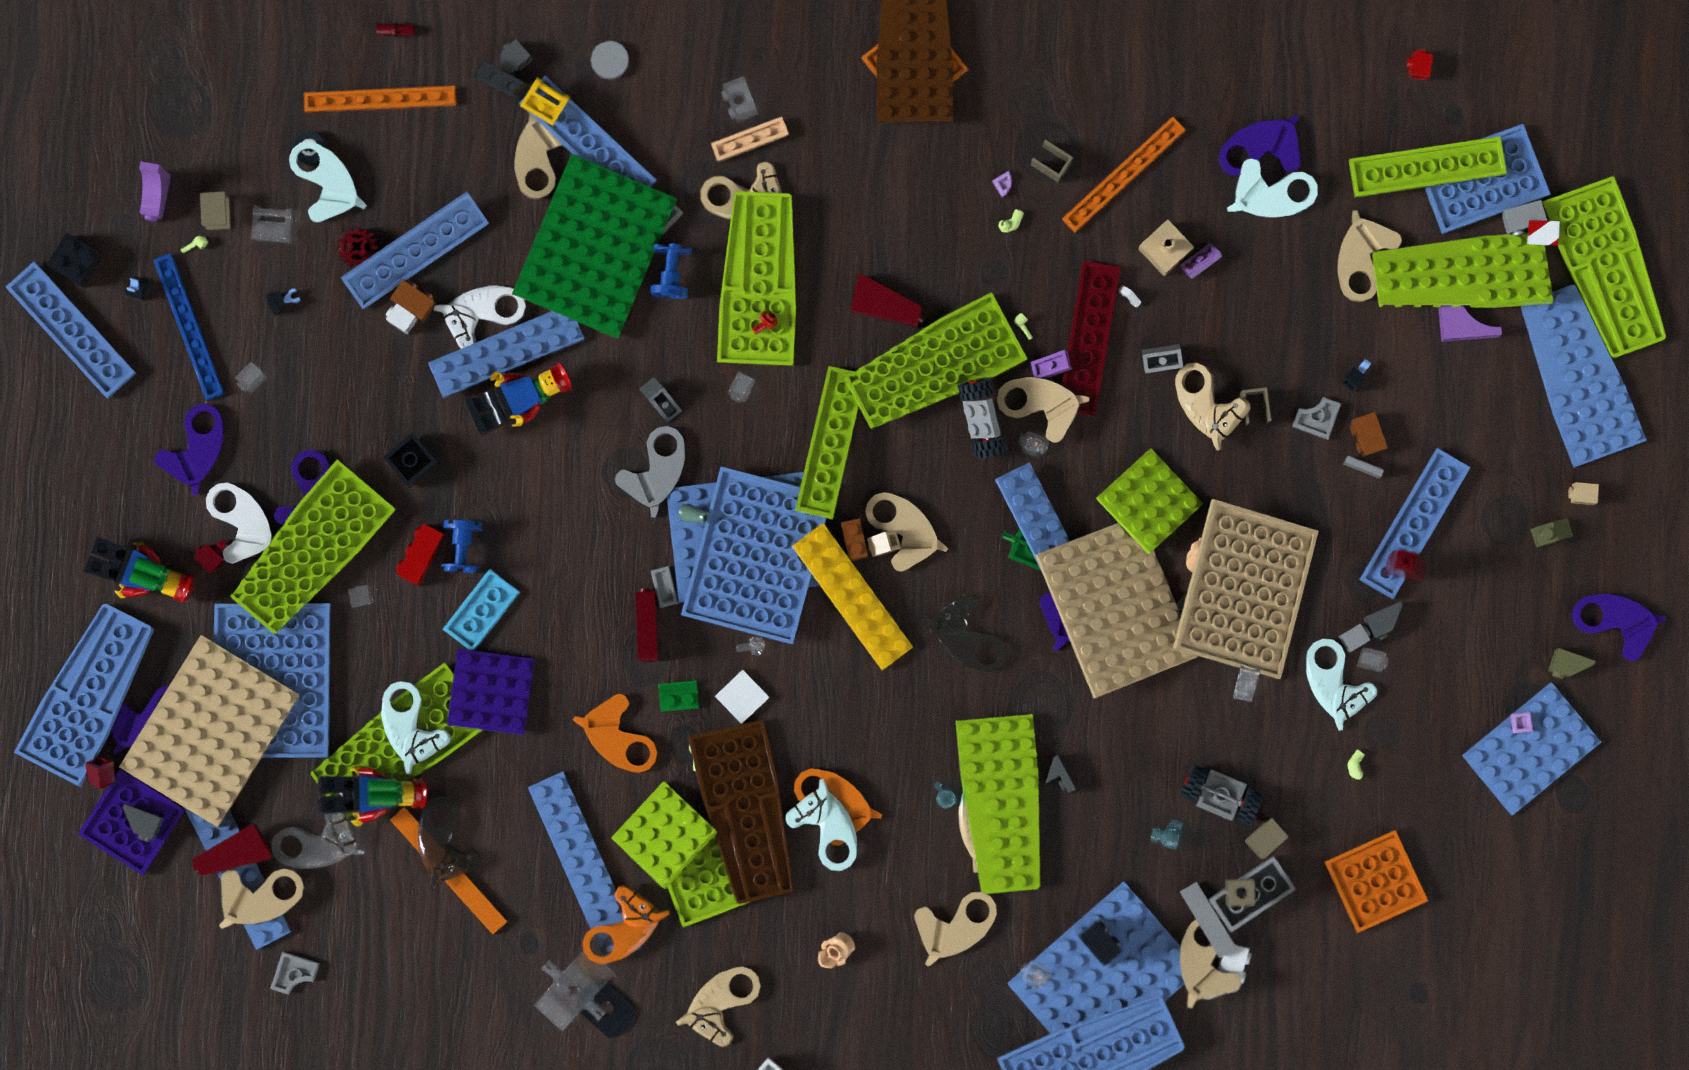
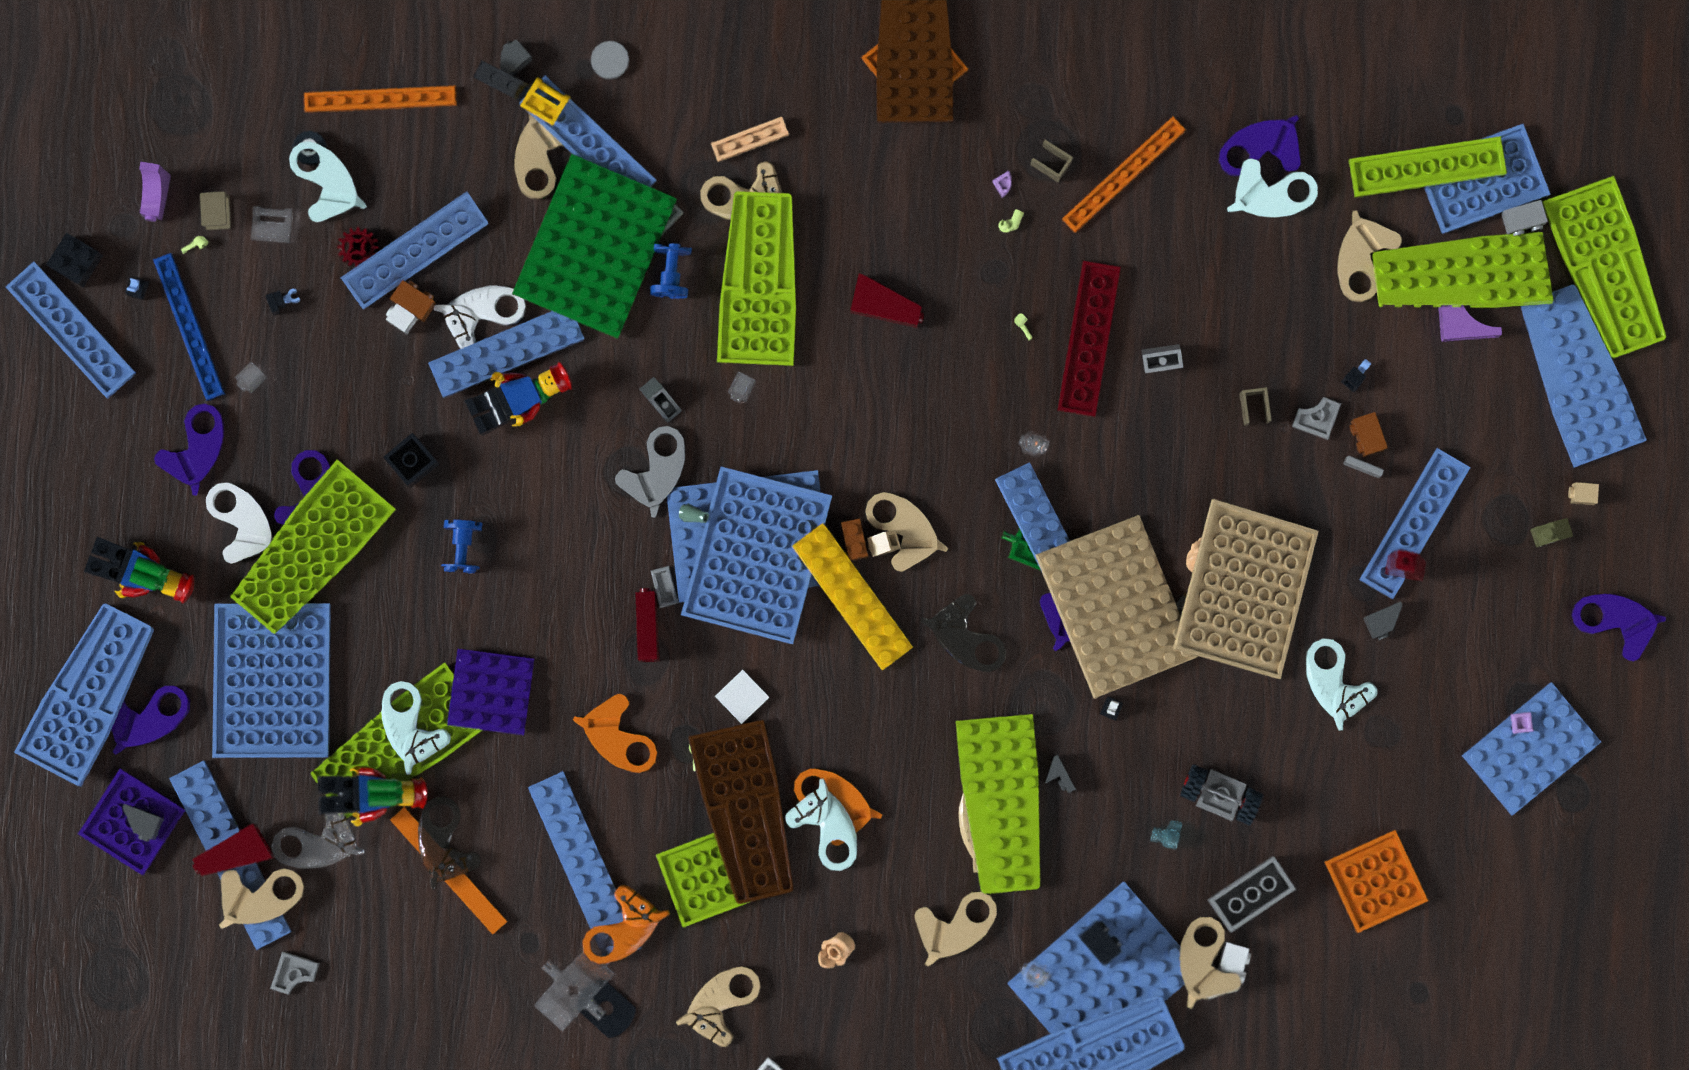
dark red brick [85,755,115,789] -> none
tan plate [119,635,300,827] -> none
dark red brick [193,539,229,574] -> none
clear tile [348,585,371,608] -> none
dark red axle [376,22,415,37] -> none
red brick [396,523,446,586] -> none
medium azure tile [443,569,520,651] -> none
lime plate [611,781,717,889] -> none
green plate [658,680,699,712] -> none
clear brick [721,76,758,123] -> none
clear plate [737,636,765,655] -> none
red plate [752,311,778,335] -> none
lime plate [795,366,859,519] -> none
lime wing [845,292,1027,429] -> none
clear light blue piece [934,782,956,808] -> none
plate [958,377,1008,459] -> none
tan animal [997,377,1089,443] -> none
medium lavender plate [1031,350,1072,379] -> none
lime plate [1096,448,1203,555] -> none
white tile [1118,285,1142,307] -> none
tan brick [1138,220,1194,276] -> none
tan animal [1175,363,1250,451] -> none
medium lavender plate [1180,243,1222,279] -> none
light grey tile [1180,882,1236,958] -> none
dark tan piece [1225,880,1255,906] -> none
clear tile [1233,665,1260,702] -> none
dark tan piece [1245,818,1289,859] -> none
light grey brick [1338,624,1371,653] -> none
yellowish green arm [1347,750,1365,780] -> none
clear brick [1357,647,1388,673] -> none
red brick [1406,50,1433,81] -> none
white sticker [1528,220,1560,245] -> none
olive slope [1548,648,1595,679] -> none
none -> black piece [1100,696,1123,721]

